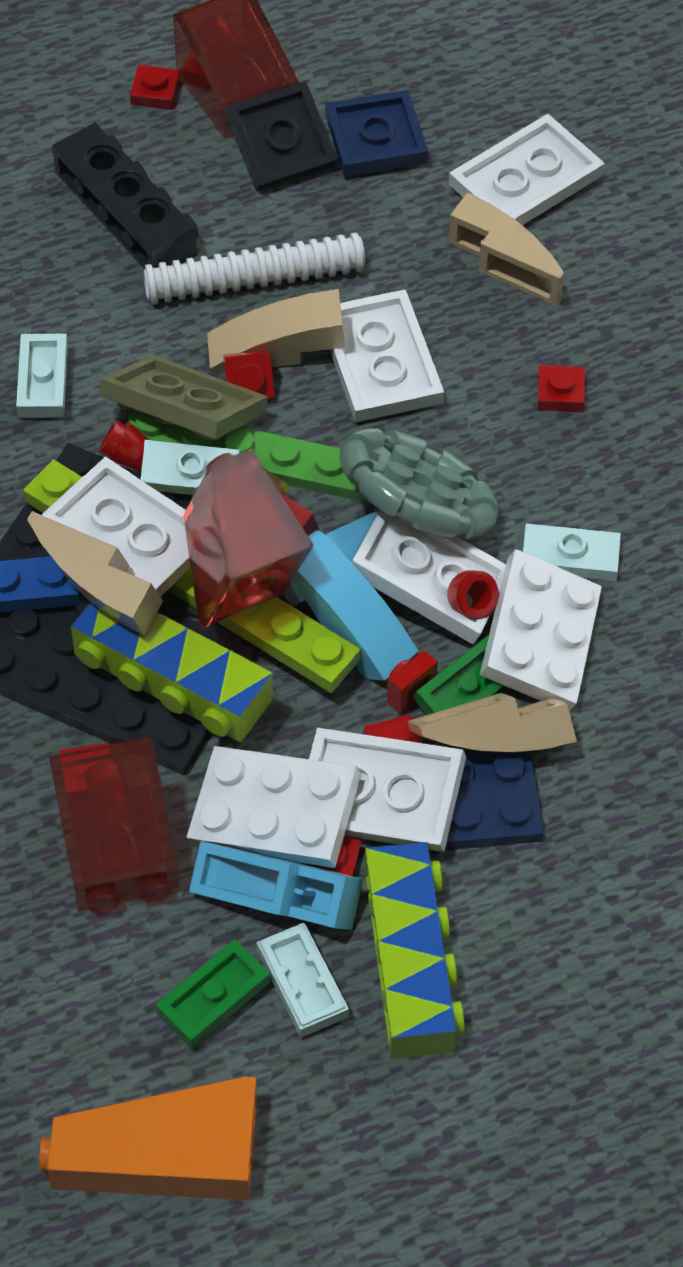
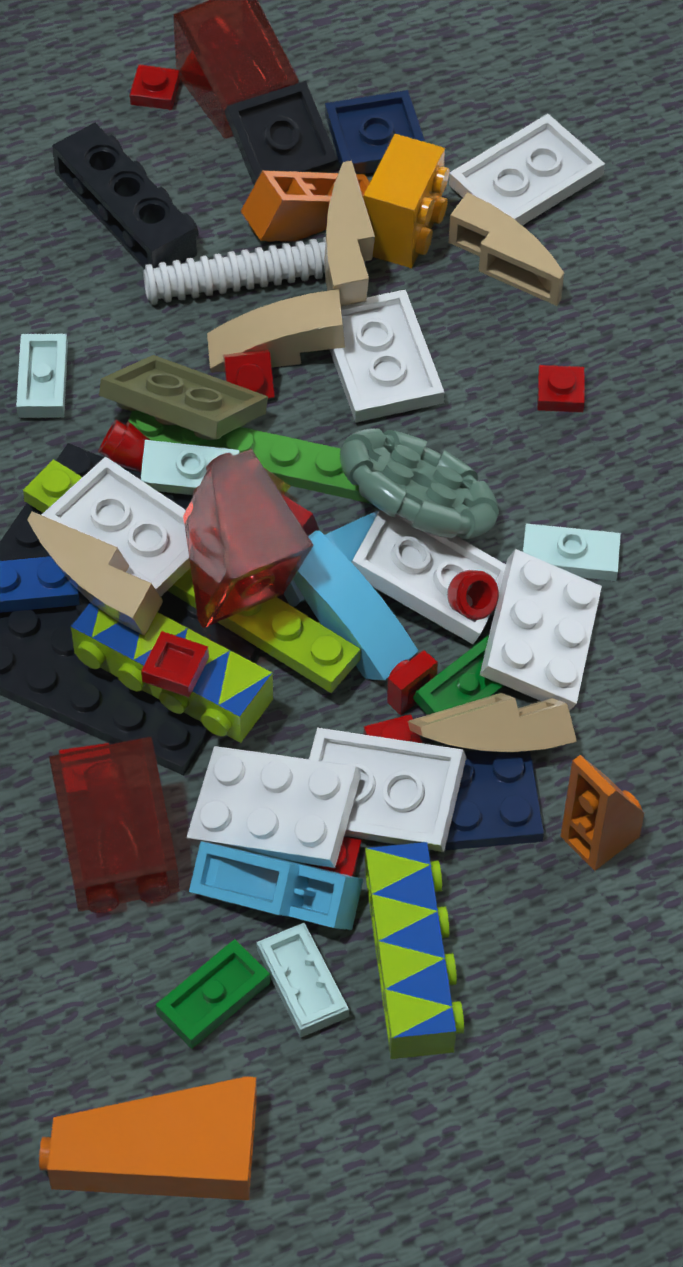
none -> red plate [141,631,209,697]
none -> orange slope [241,171,370,242]
none -> tan slope [324,160,375,306]
none -> light orange brick [363,134,450,268]
none -> orange slope [560,755,645,871]

